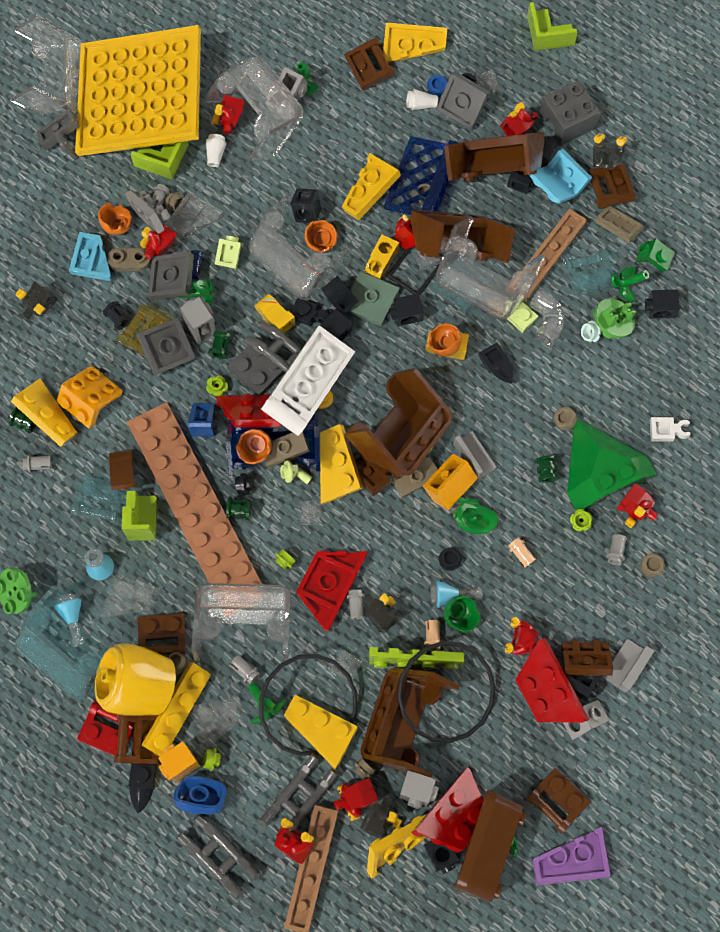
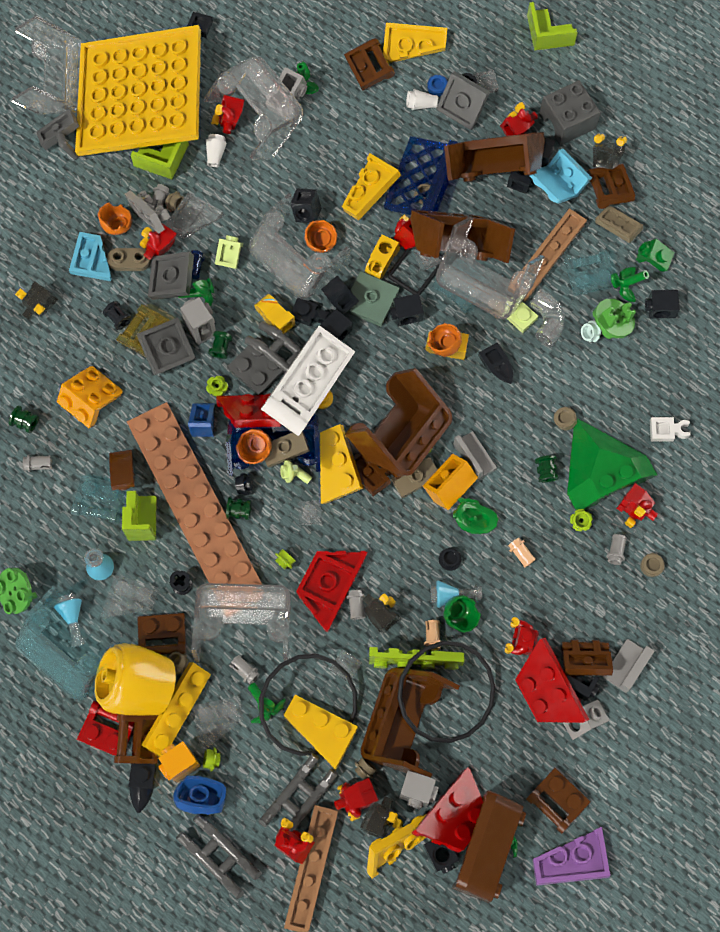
yellow wing [11,378,77,447] -> none
none -> black bush [169,571,192,595]
none -> black plate [187,12,213,38]

